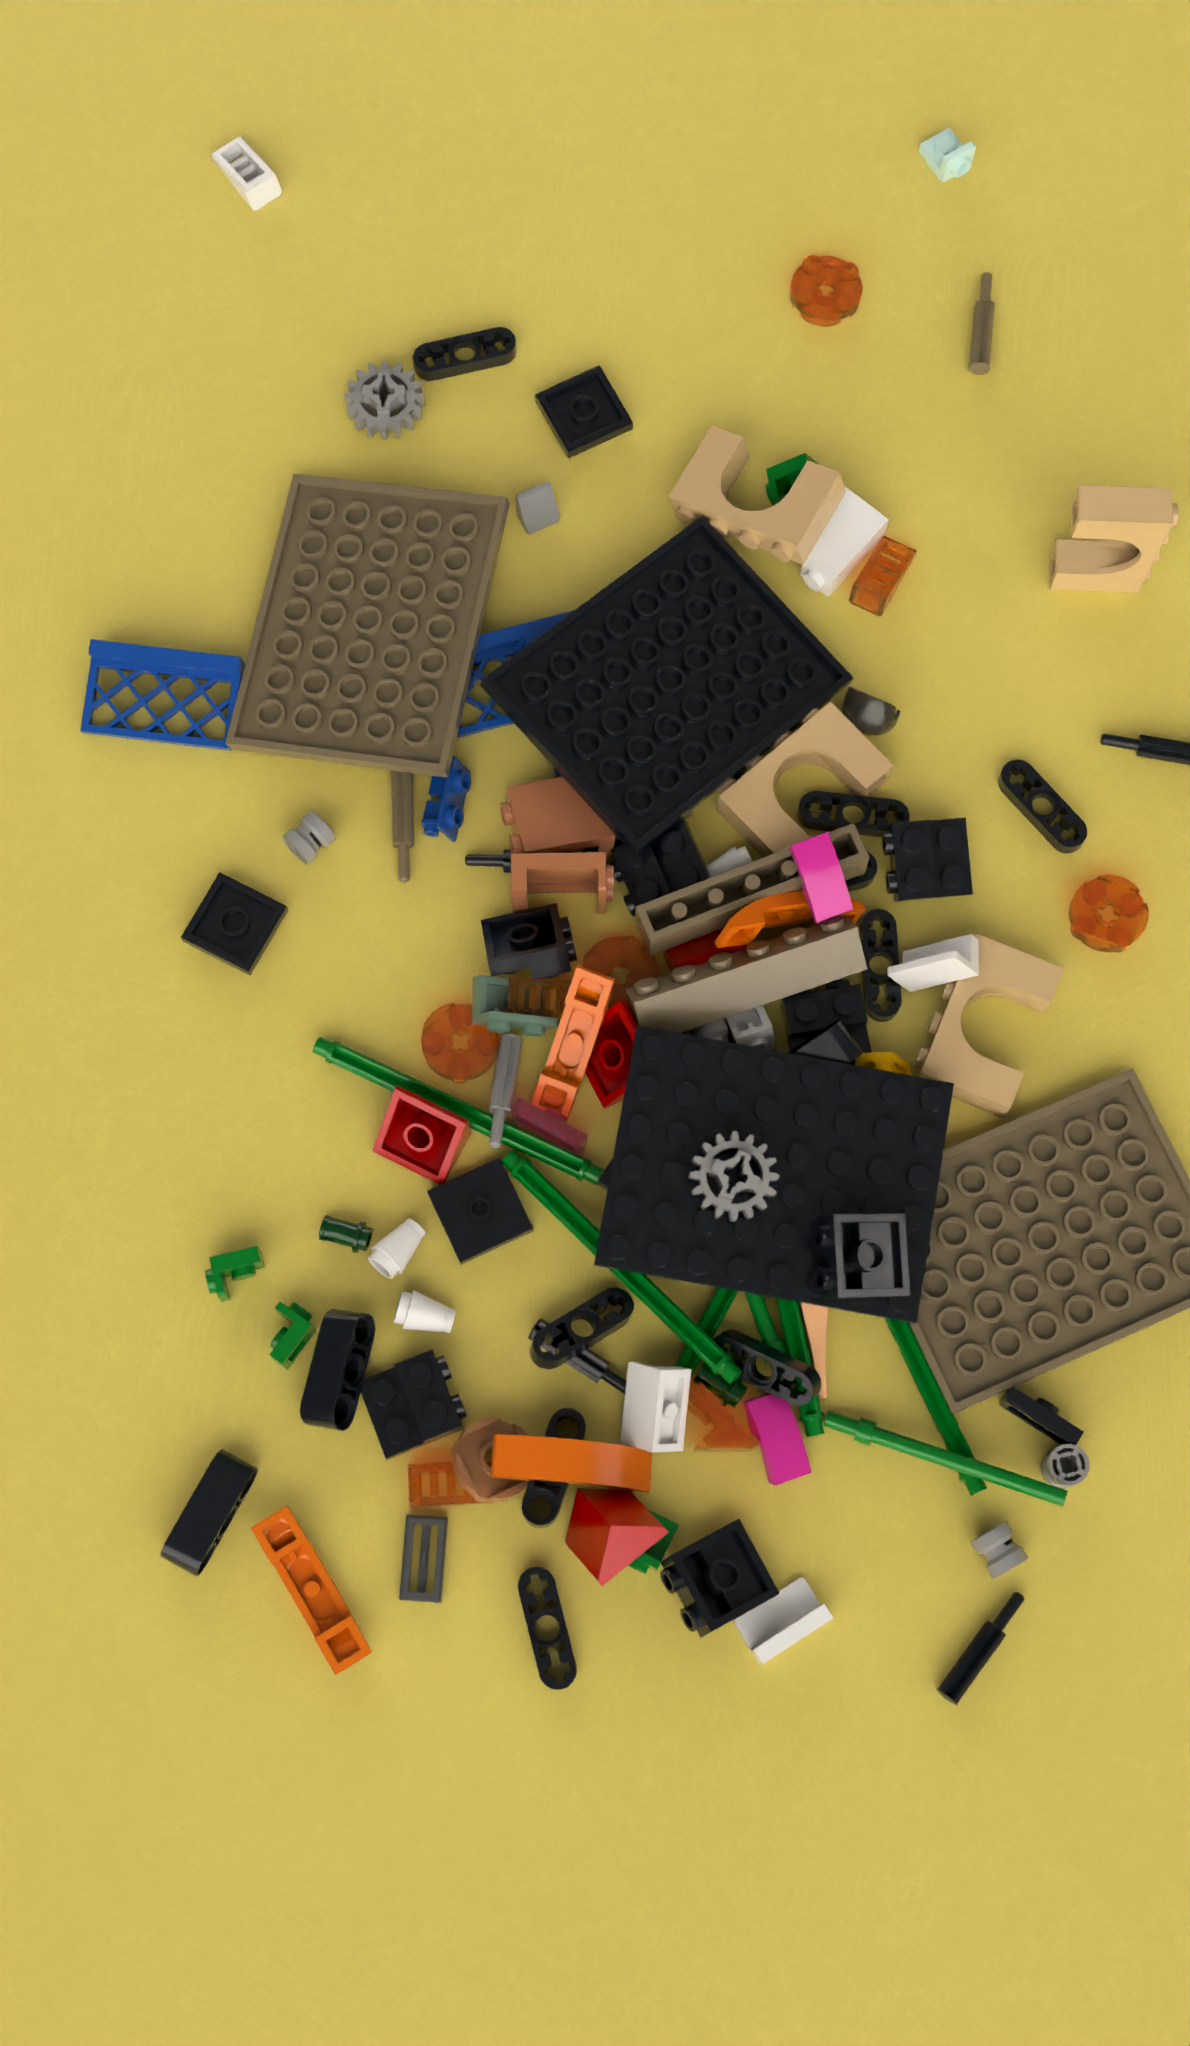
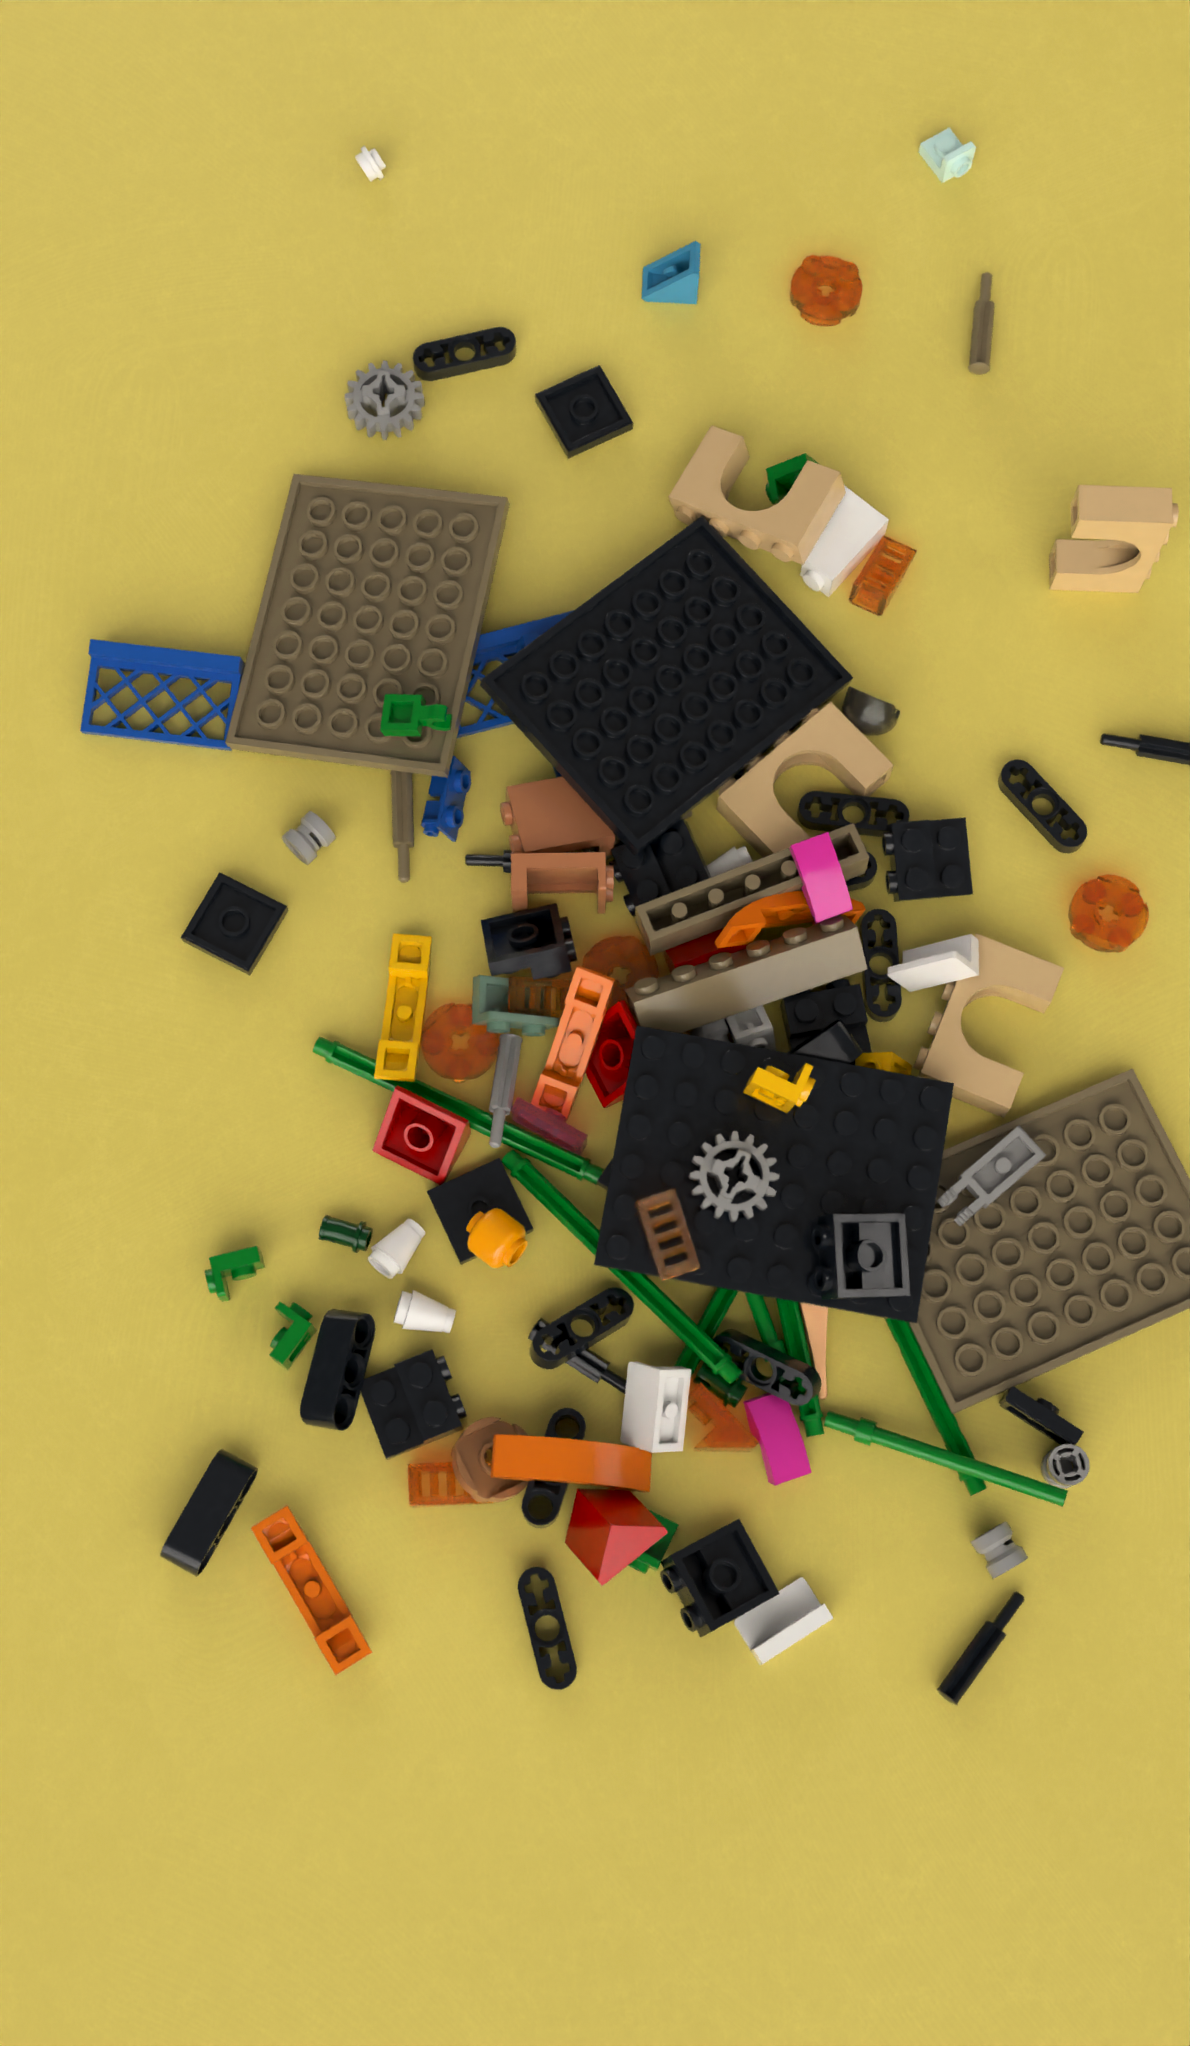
white slope [211,136,282,211] -> none
dark grey tile [399,1515,448,1603] -> none
light grey slope [516,481,560,534] -> none
none -> white plate [355,146,386,182]
none -> yellow slope [374,933,432,1082]
none -> green plate [380,694,453,737]
none -> light orange head [466,1208,528,1268]
none -> clear orange slope [634,1188,700,1282]
none -> dark azure slope [641,241,701,304]
none -> yellow bracket [743,1063,816,1113]
none -> light grey hinge [937,1126,1046,1226]

